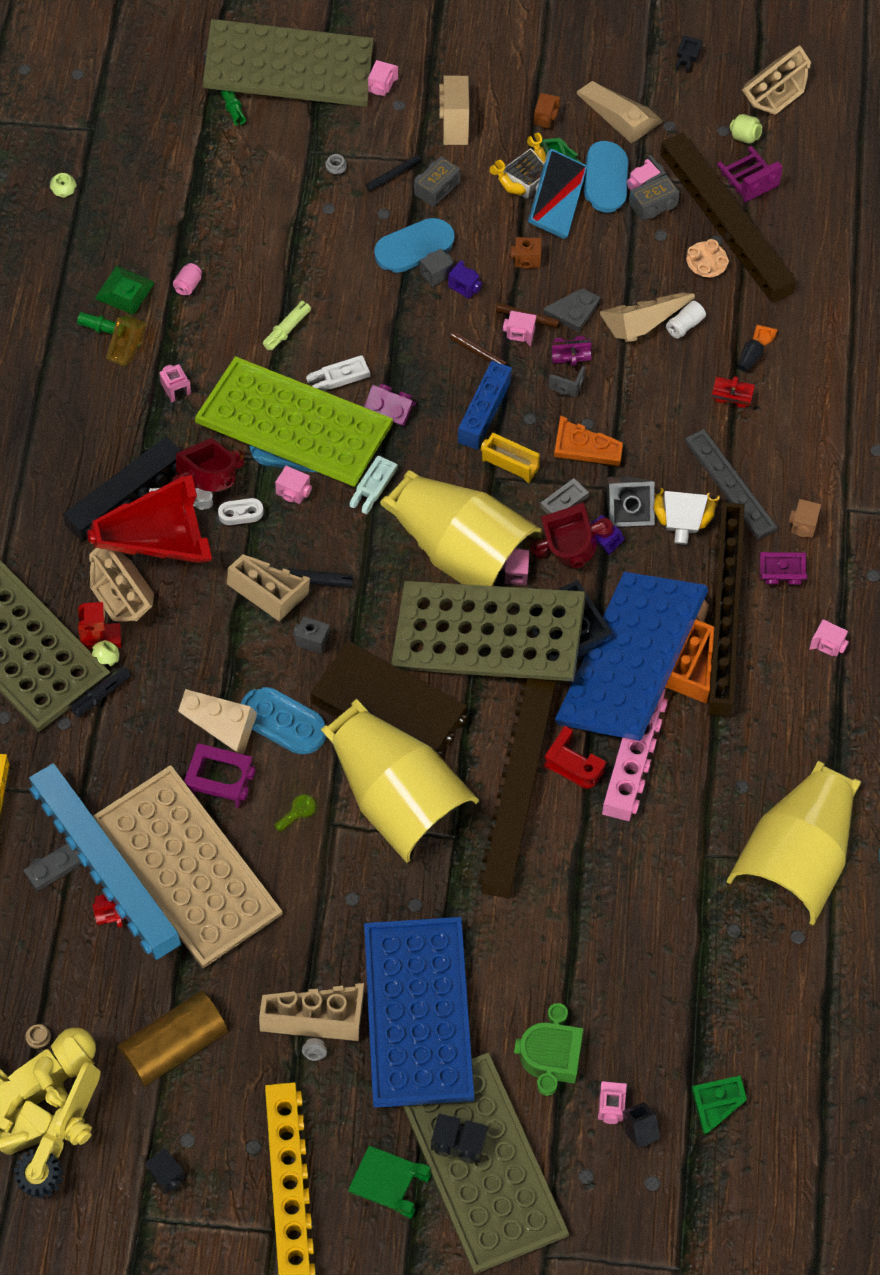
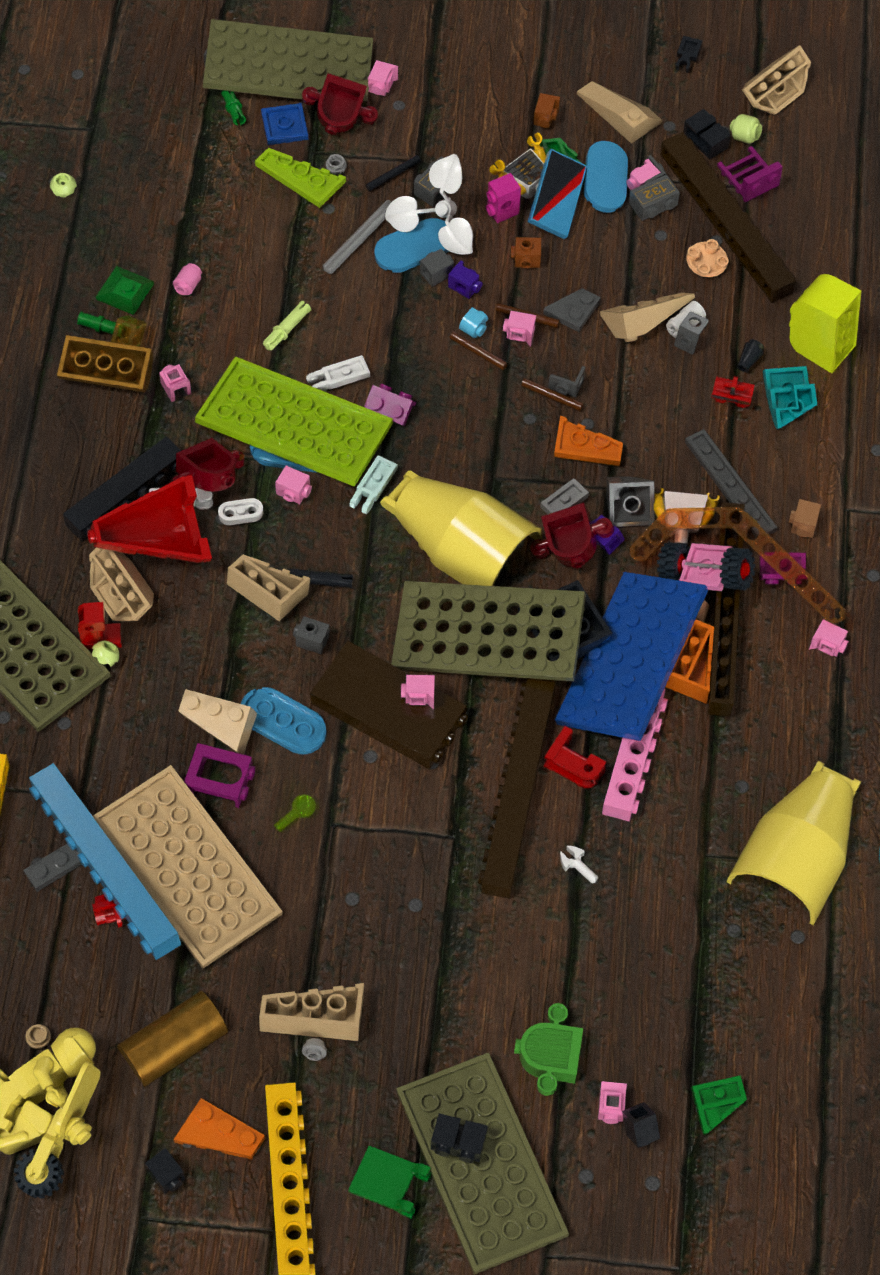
black axle [70,666,131,717] -> none
light yellow windscreen [320,699,479,863] -> none
blue plate [364,917,474,1108] -> none
tan wedge [439,76,469,145] -> none
blue brick [458,360,512,450] -> none
yellow window [480,433,540,484] -> none
bright pink brick [501,548,529,585] -> none
magenta hips [552,336,591,366] -> none
orange tile [753,325,777,346] -> none
none -> pearl gold brick [57,335,153,392]
none -> orange wing [174,1098,265,1159]
none -> lime wing [255,148,346,208]
none -> blue tile [261,103,309,145]
none -> dark red piece [302,73,378,135]
none -> light grey axle [323,200,391,274]
none -> white plant [385,154,473,254]
none -> bright pink window [401,675,435,709]
none -> medium azure plate [459,307,488,338]
none -> dark pink brick [486,173,521,223]
none -> reddish brown bar [521,378,584,412]
none -> white bar [560,846,598,884]
none -> clear orange beam [630,507,847,624]
none -> plate [657,542,756,591]
none -> dark grey bracket [674,312,709,354]
none -> black piece [683,109,731,160]
none -> teal slope [763,366,817,429]
none -> neon yellow brick [789,274,861,373]

